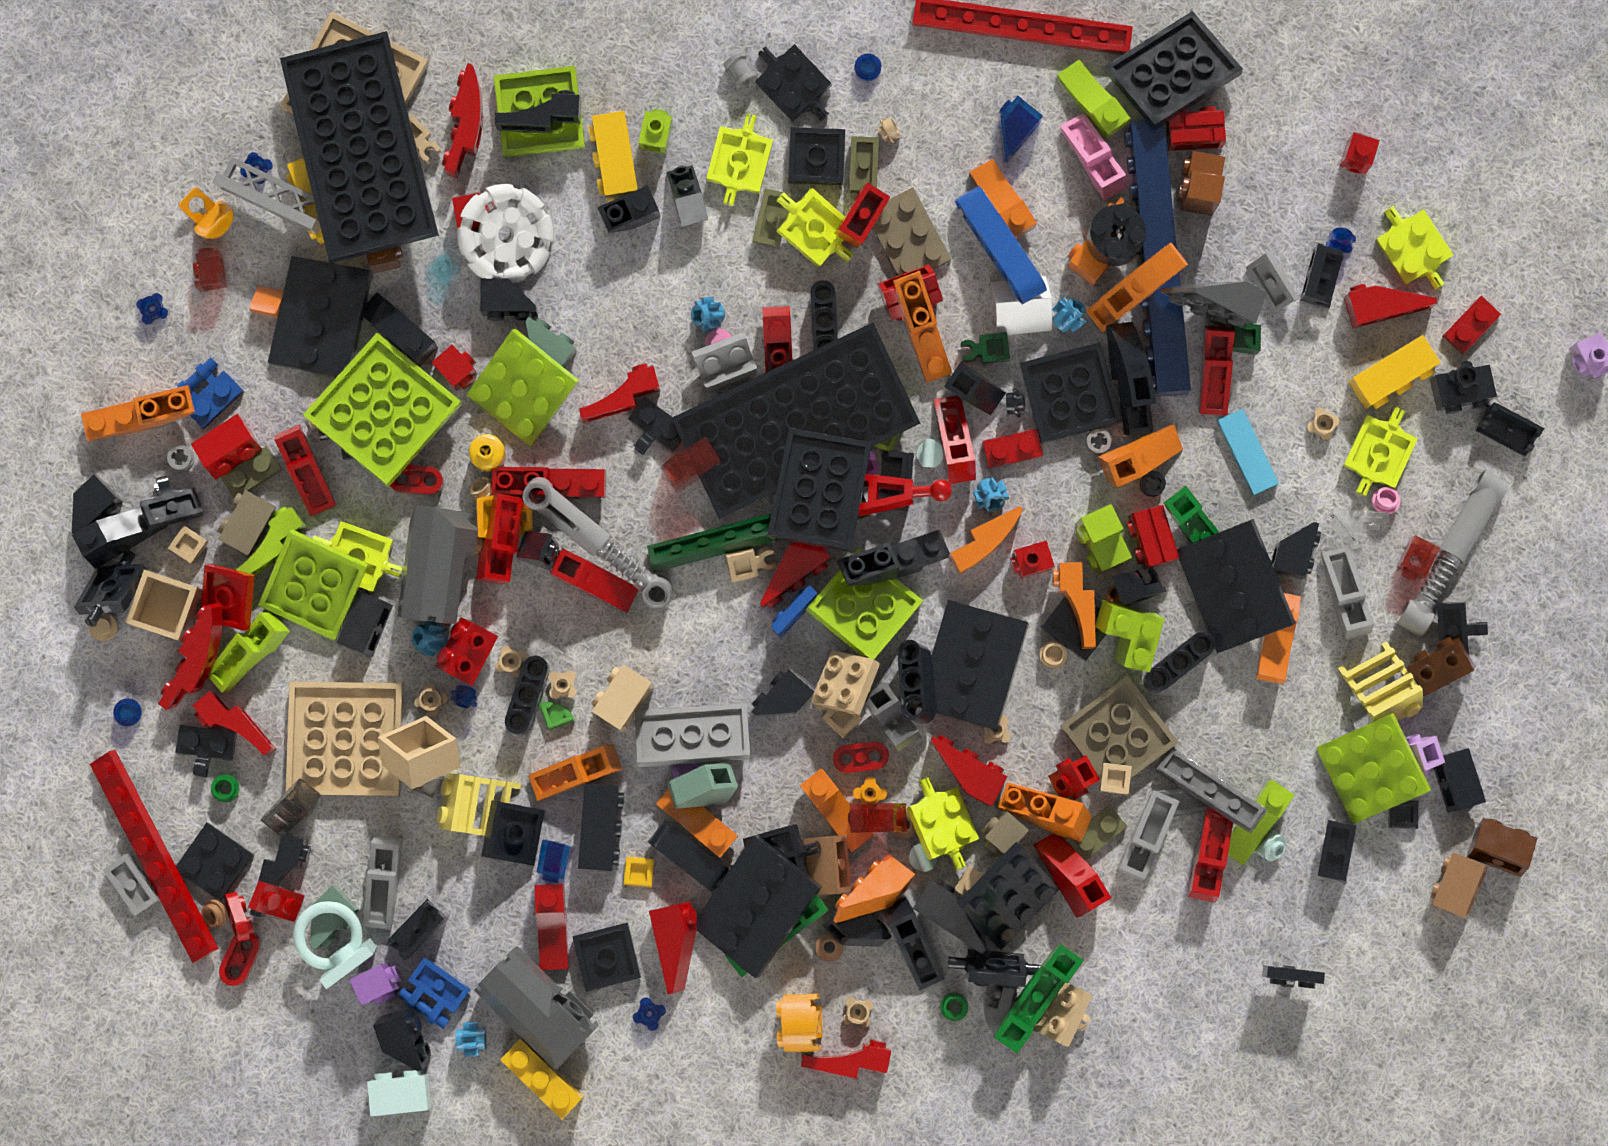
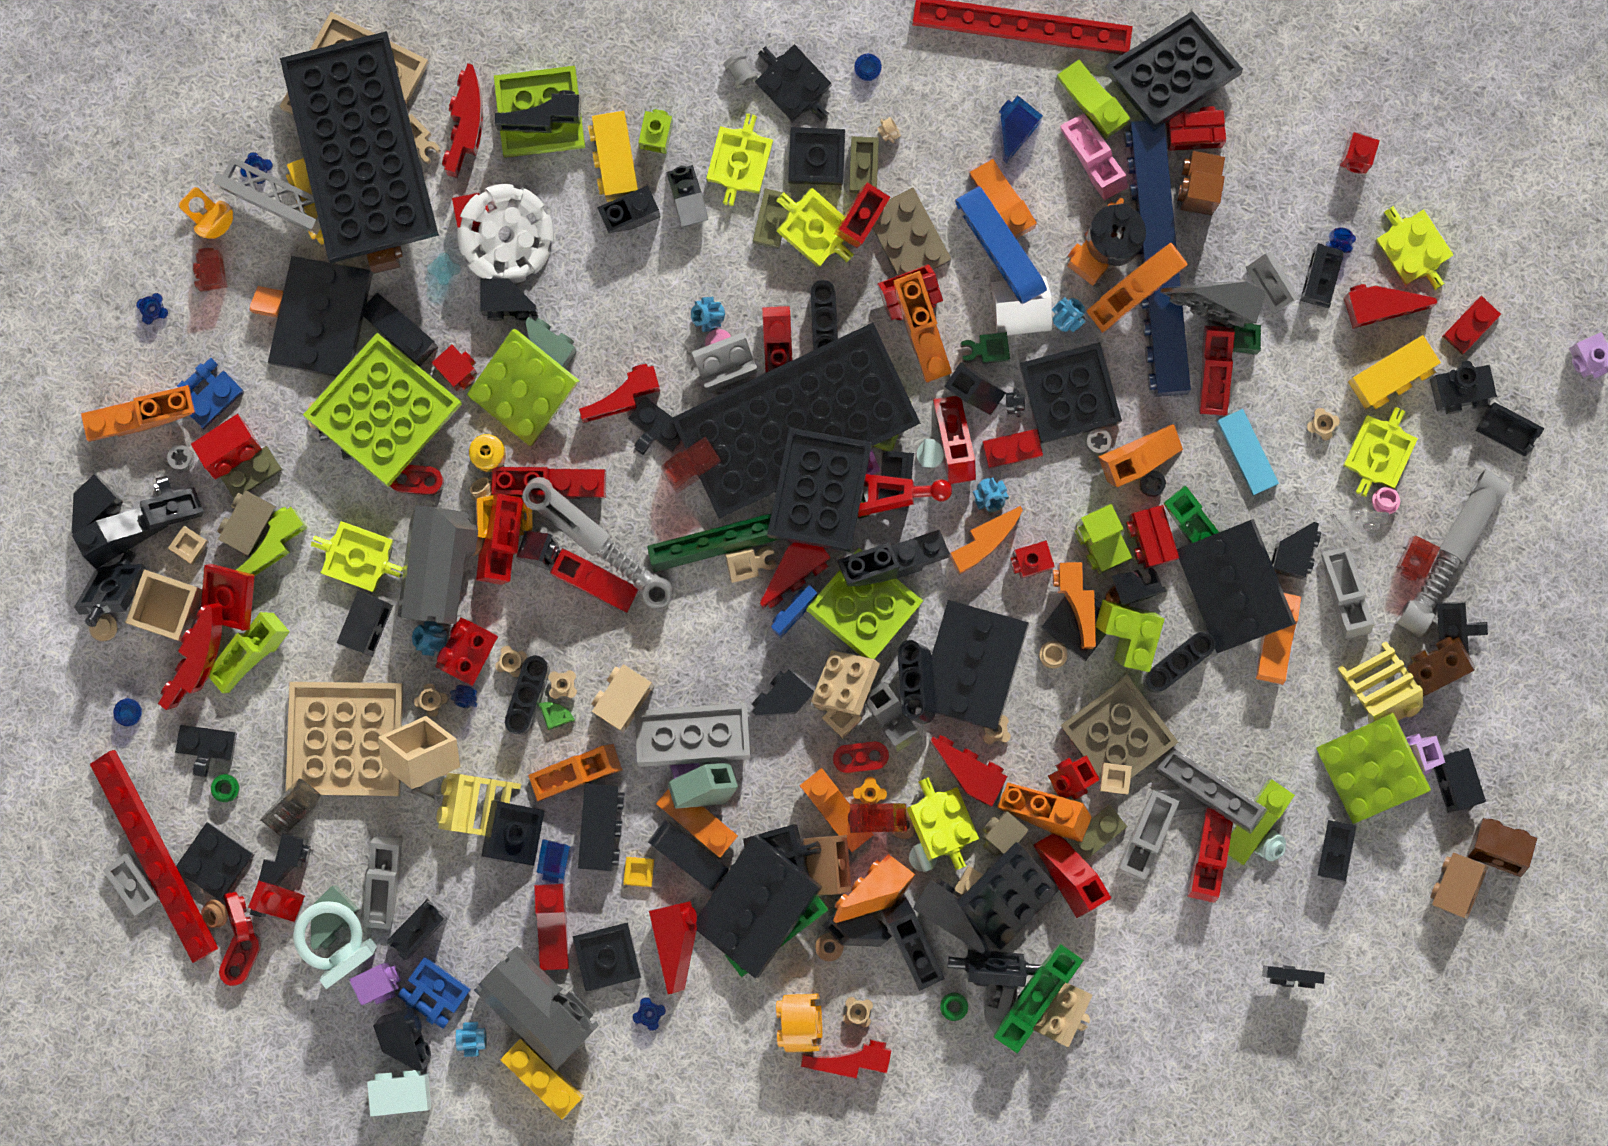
red slope [192,691,276,756] -> none
lime plate [258,529,368,641] -> none
red slope [274,424,336,517] -> none
black slope [1106,322,1156,435] -> none
black tile [1388,800,1419,829] -> none

